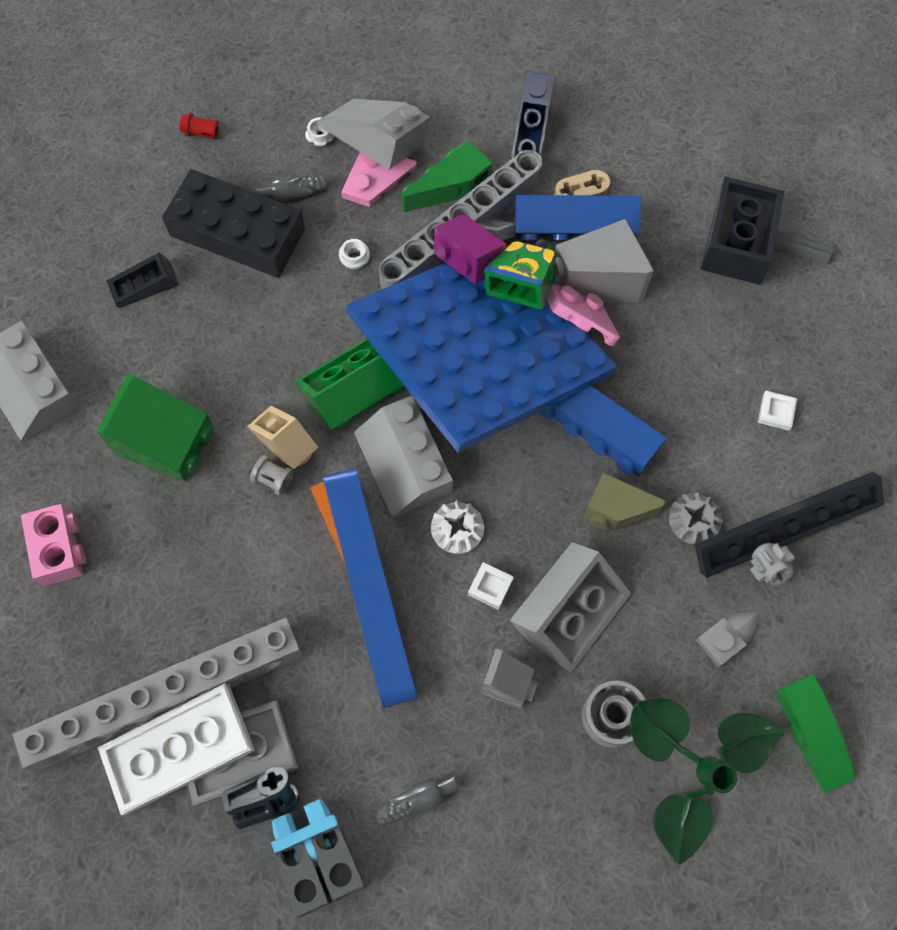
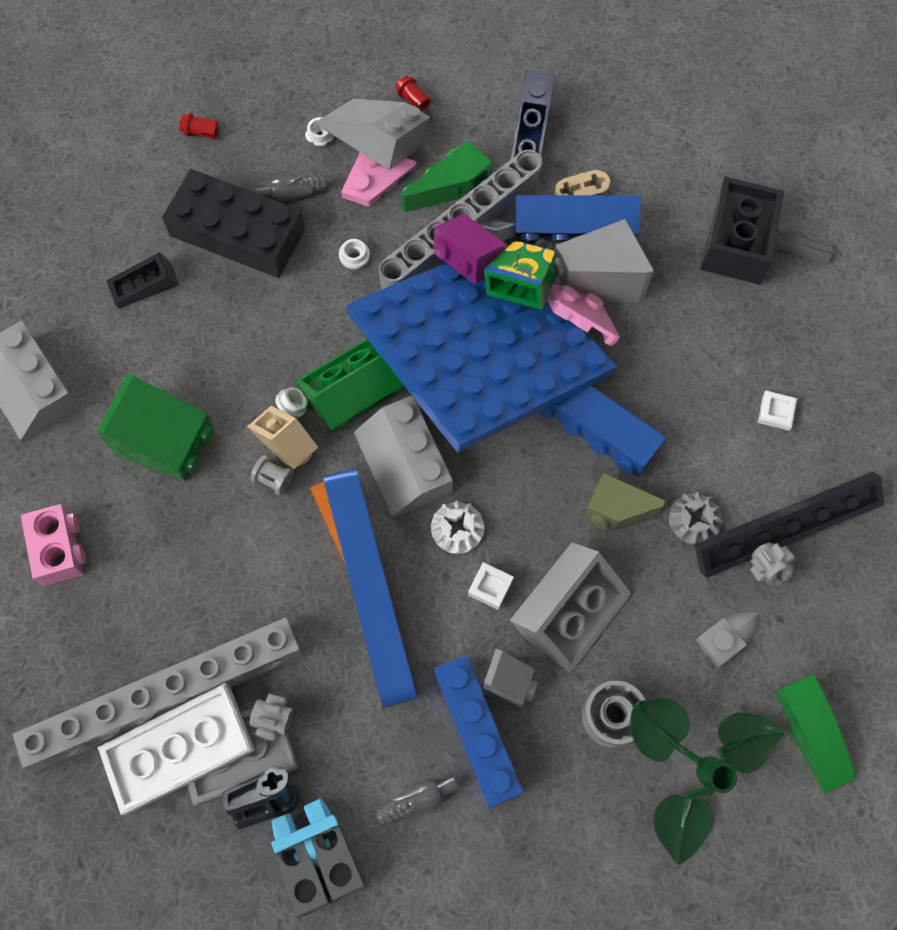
none -> light grey gear [250,693,293,741]
none -> white plate [276,387,308,419]
none -> red pin [395,75,431,112]
none -> blue brick [434,655,523,810]

